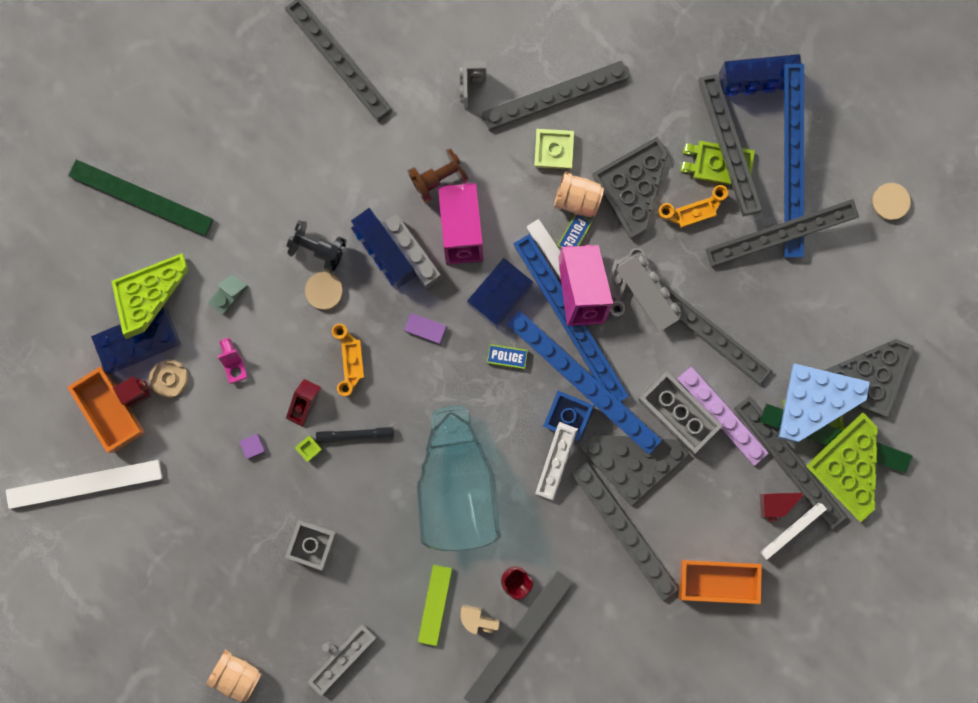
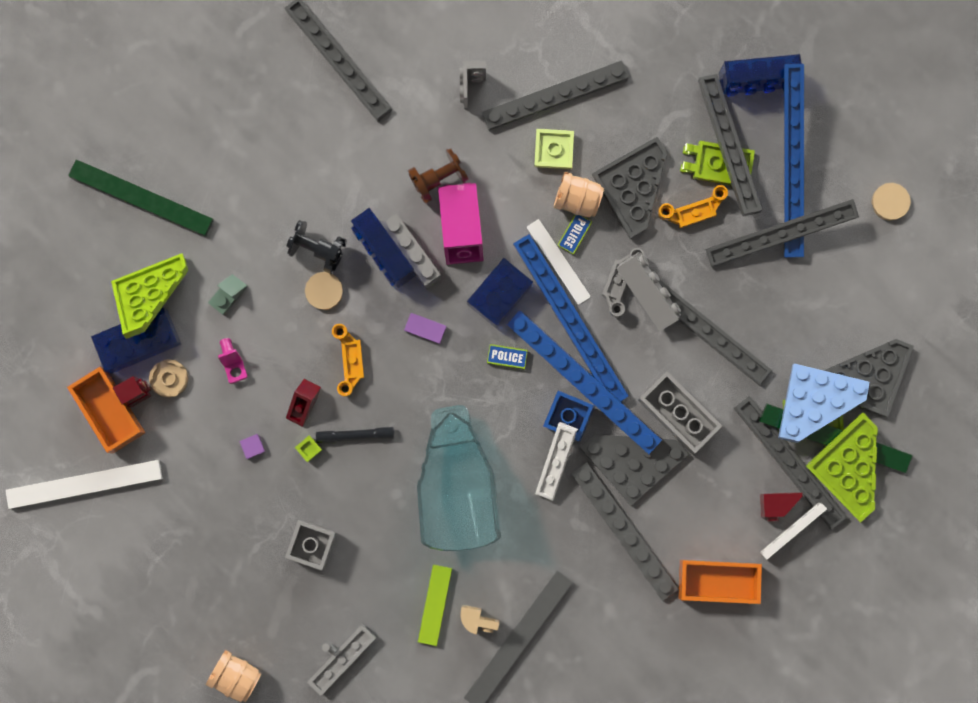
dark red hair [501,566,534,600] -> none
slope [558,245,613,326] -> none
lavender plate [676,366,768,466] -> none

